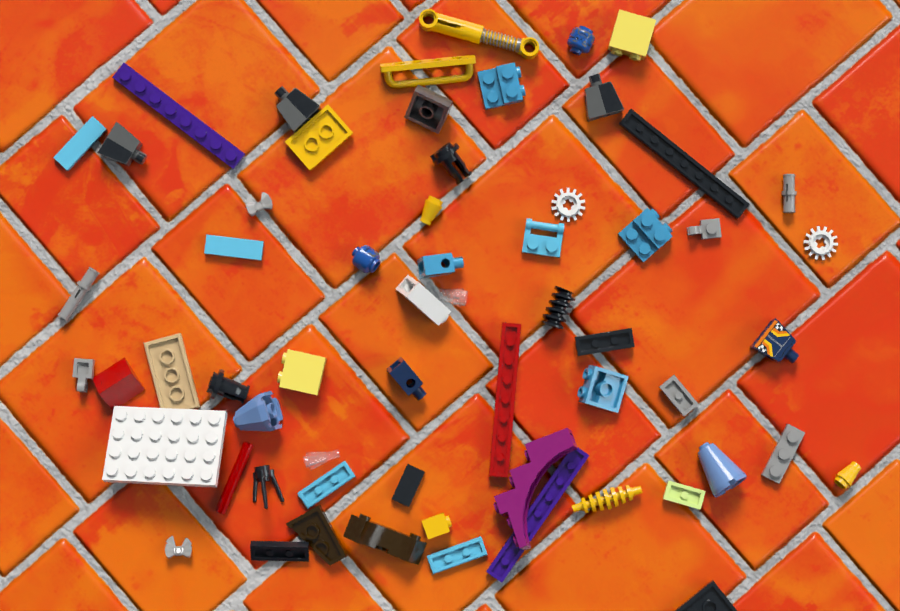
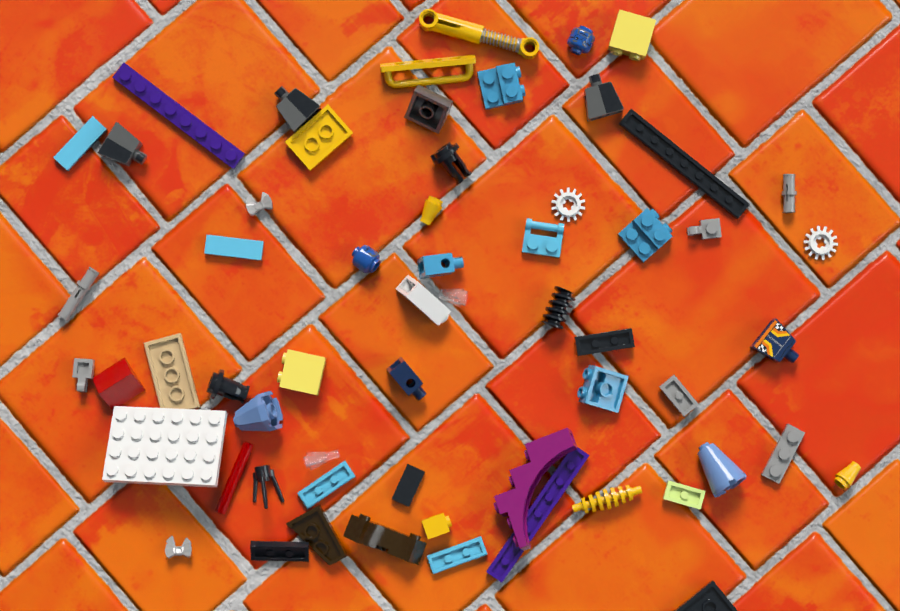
red plate [489,322,521,478] -> none

